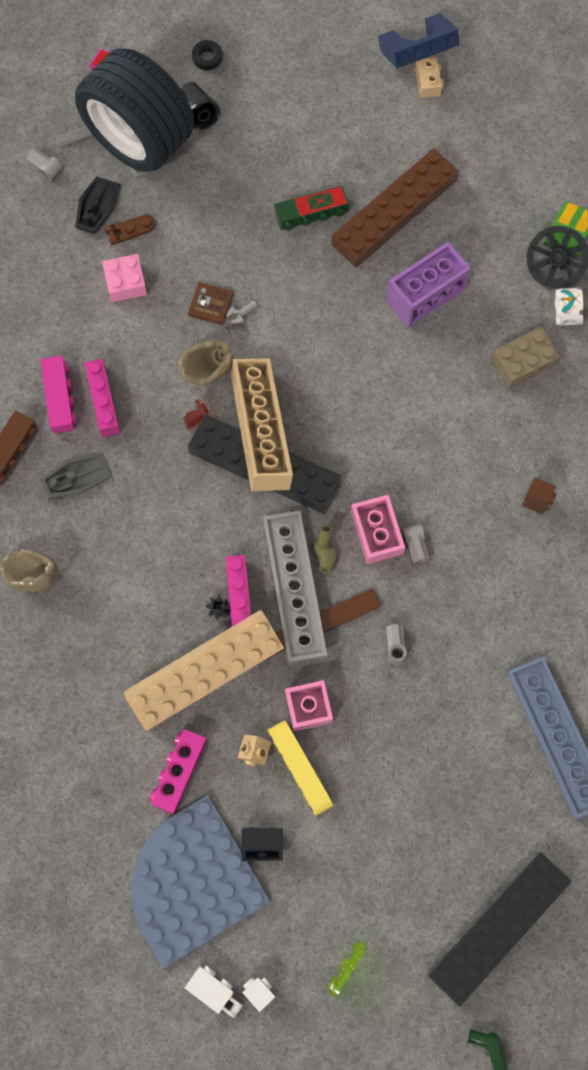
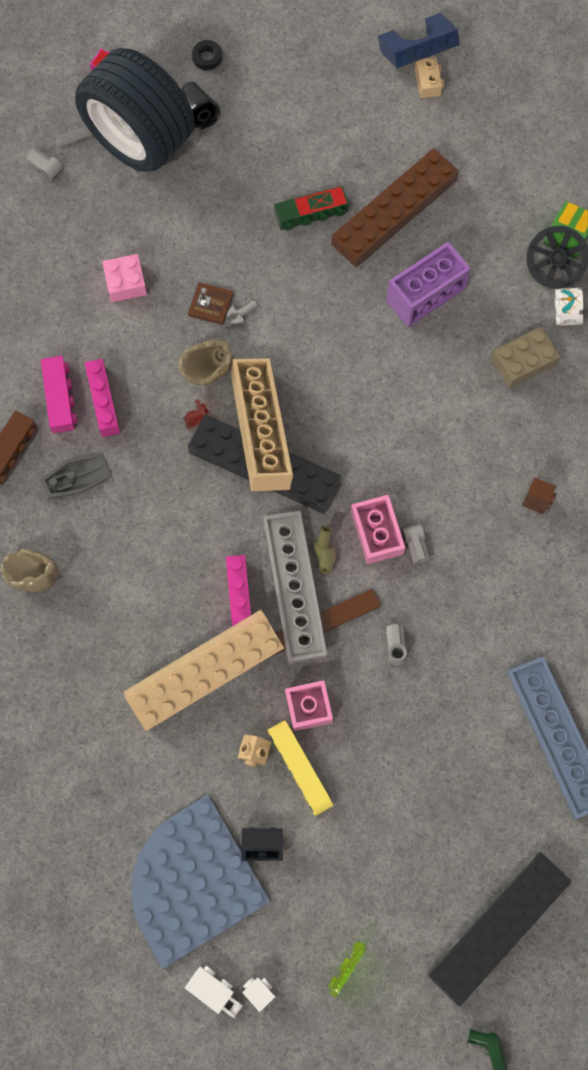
black piece [75,176,120,234] -> none
reddish brown plate [105,214,155,246] -> none
dark pink brick [150,729,207,815] -> none
black gear [206,595,231,621] -> none

